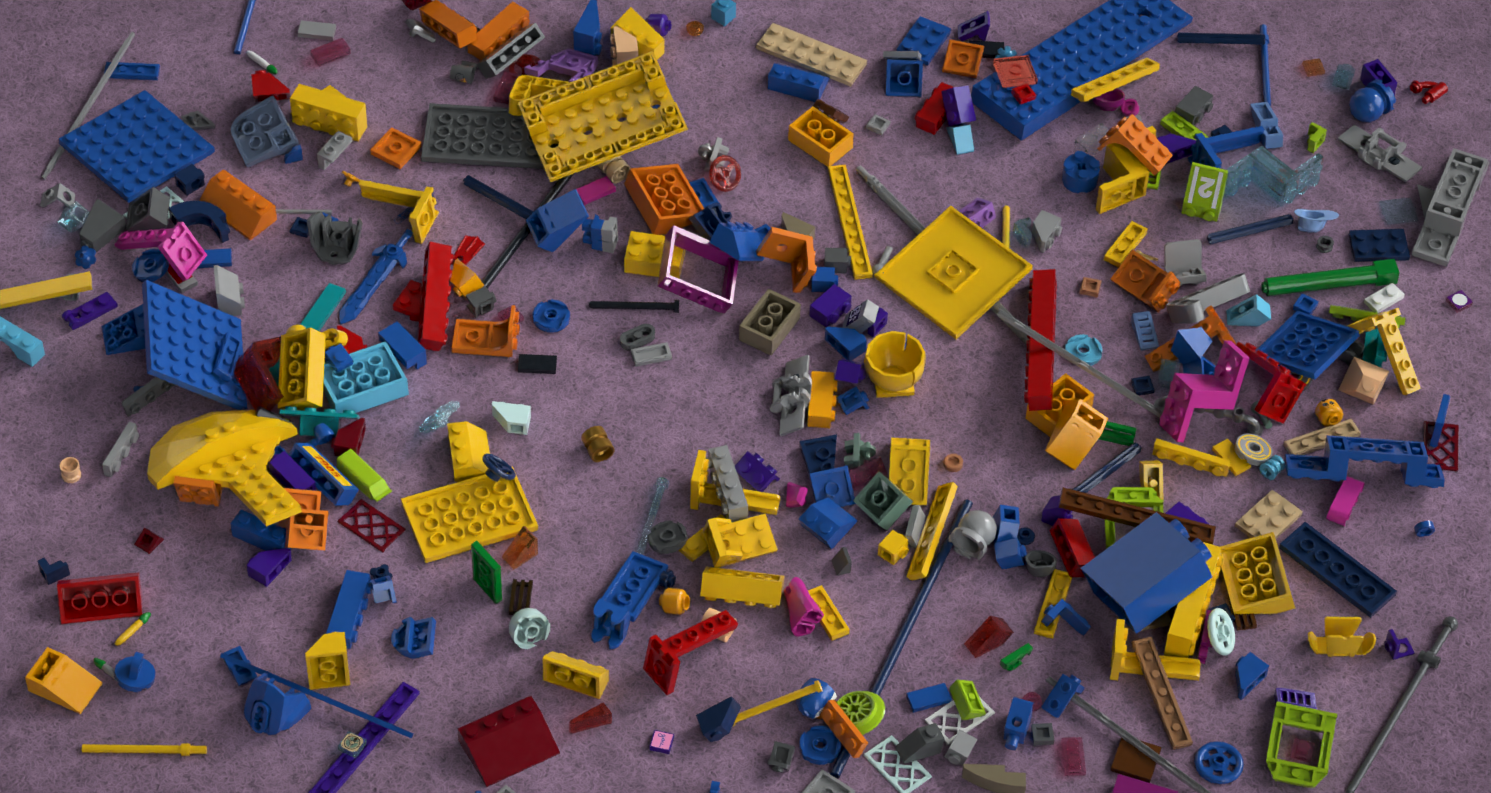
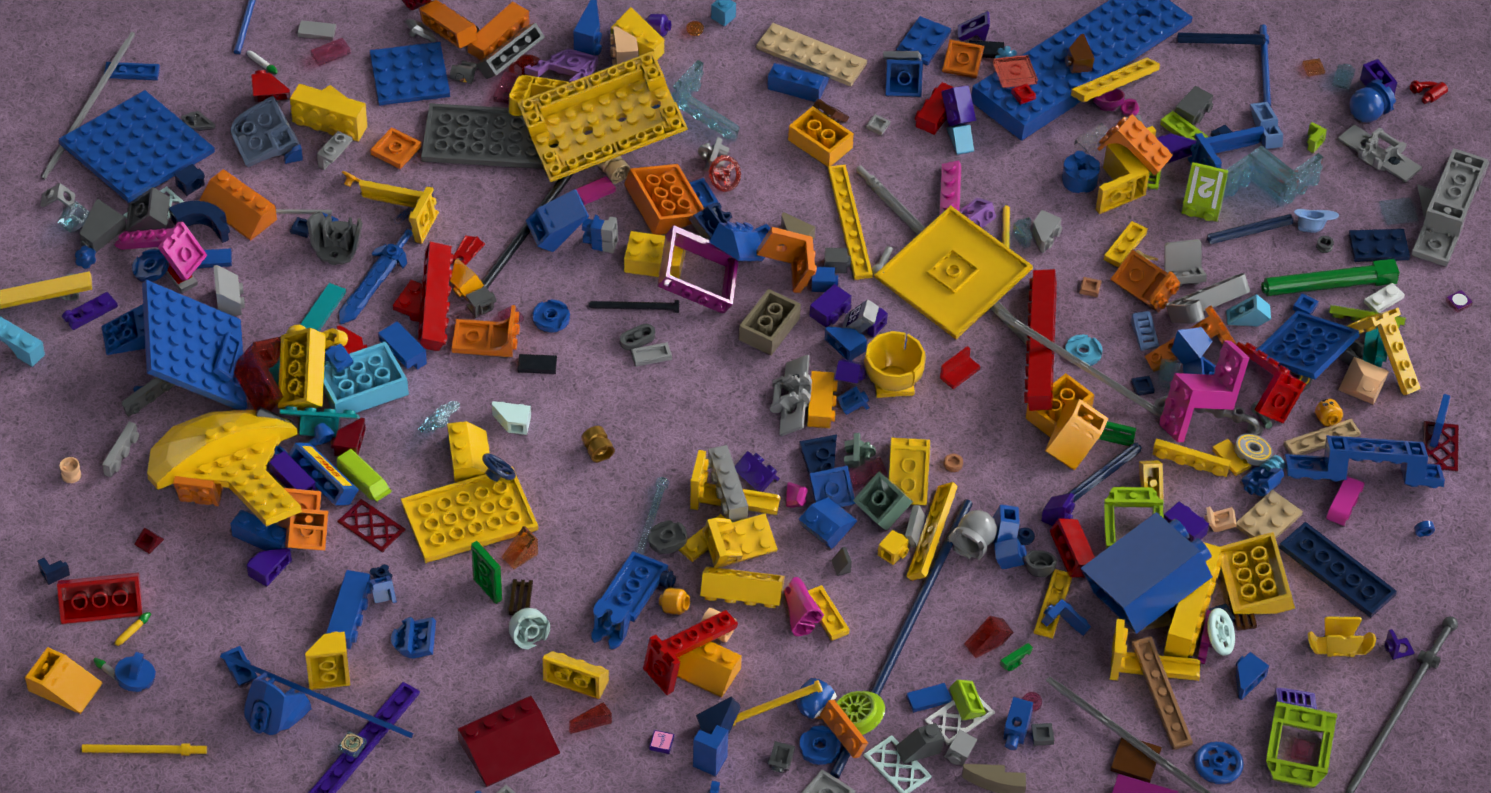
dark blue axle [463,175,534,219] -> none
blue bracket [1042,674,1085,718] -> none
reddish brown plate [1058,487,1216,545] -> none
clear pink plate [1061,737,1086,776] -> none
none -> blue plate [370,42,450,106]
none -> clear light blue bracket [671,60,739,142]
none -> light orange slope [677,641,742,698]
none -> blue piece [693,725,728,777]
none -> dark pink plate [939,160,961,215]
none -> red panel [940,346,980,390]
none -> reddish brown slope [1065,34,1094,73]
none -> light nougat bracket [1205,507,1237,532]
none -> blue cylinder [1241,467,1284,497]

